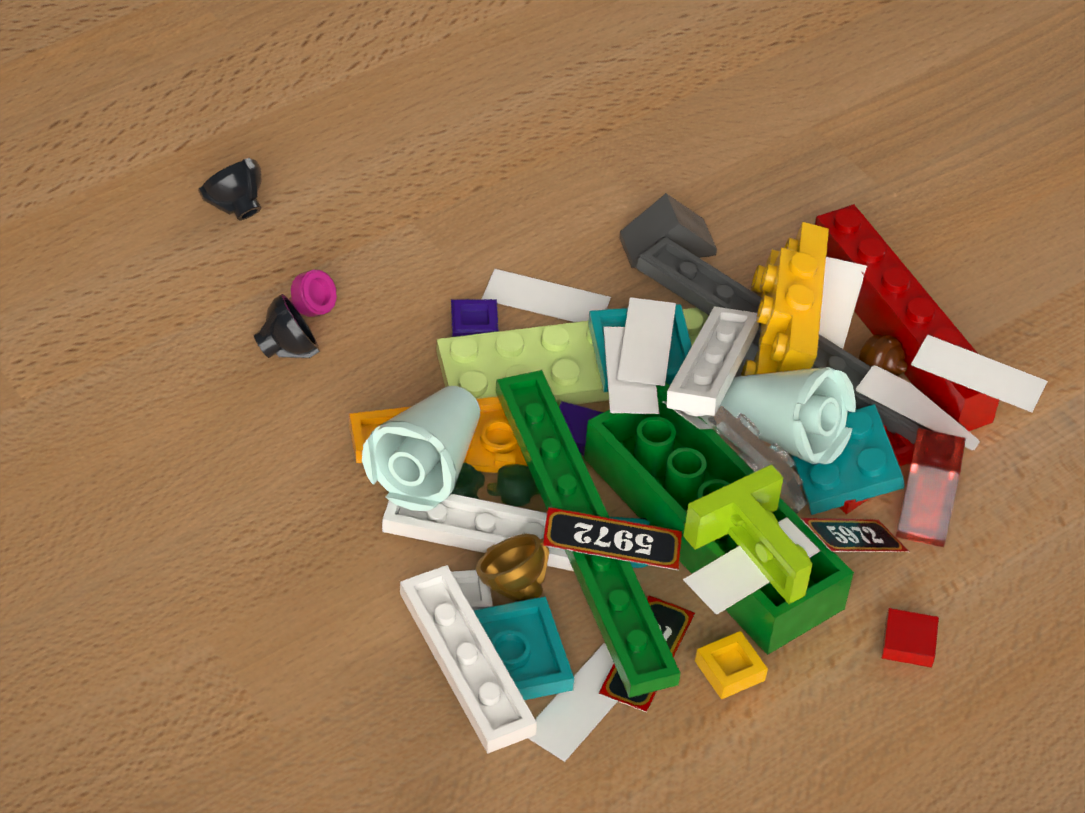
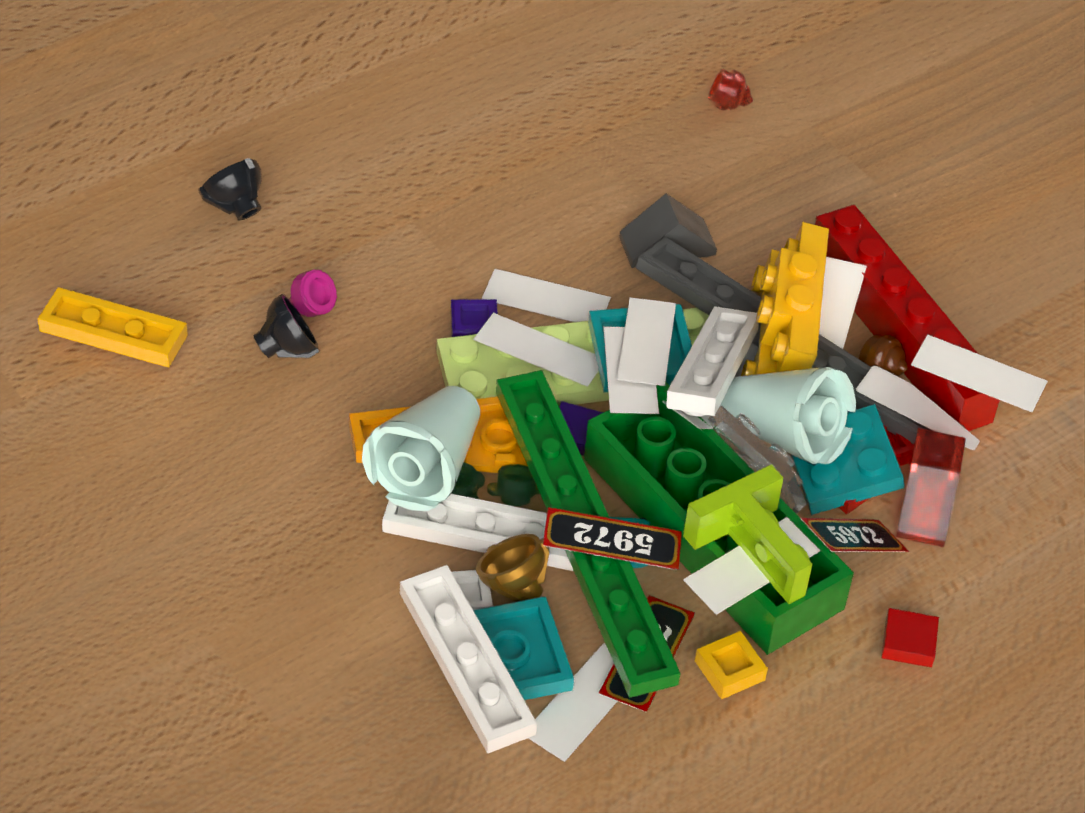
none -> yellow plate [37,287,188,368]
none -> white sticker [473,313,599,387]
none -> clear red plate [708,69,753,110]

